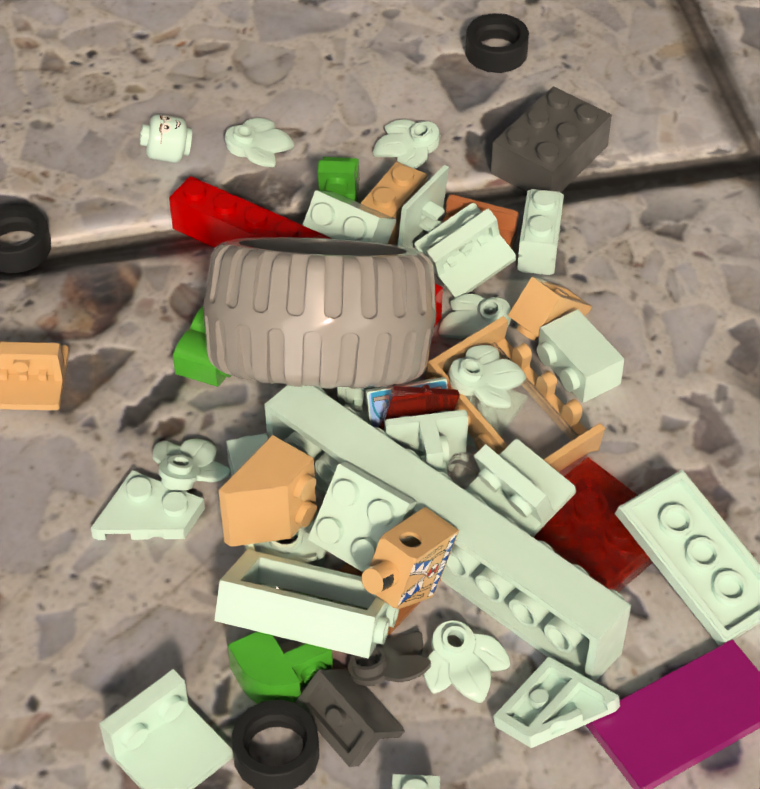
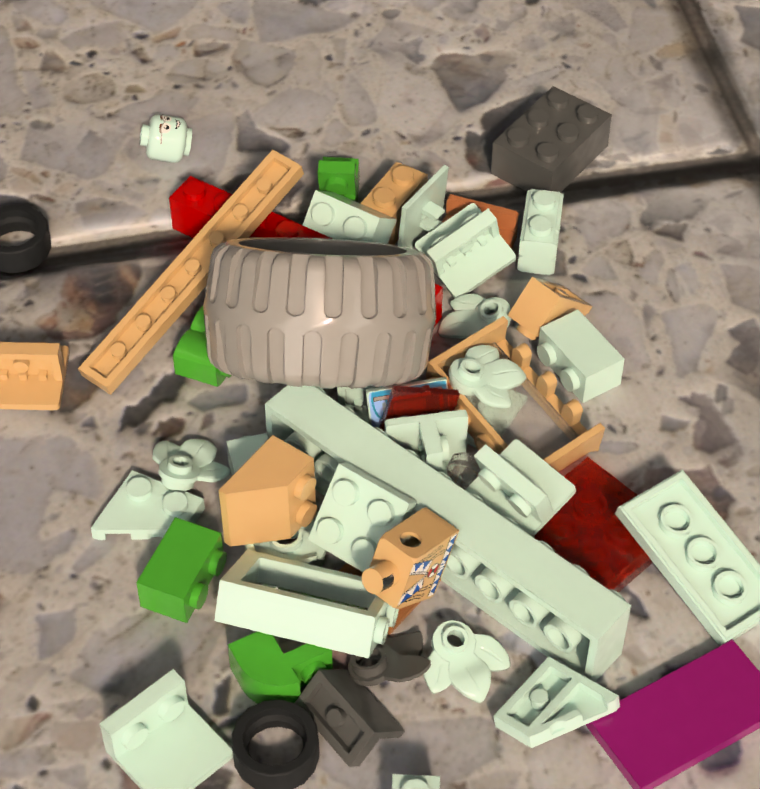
light aqua plate [225,118,295,167] -> none
light aqua plate [373,119,441,169] -> none
black tyre [465,13,529,73] -> none
none -> tan plate [78,149,304,395]
none -> bright green brick [136,517,227,623]

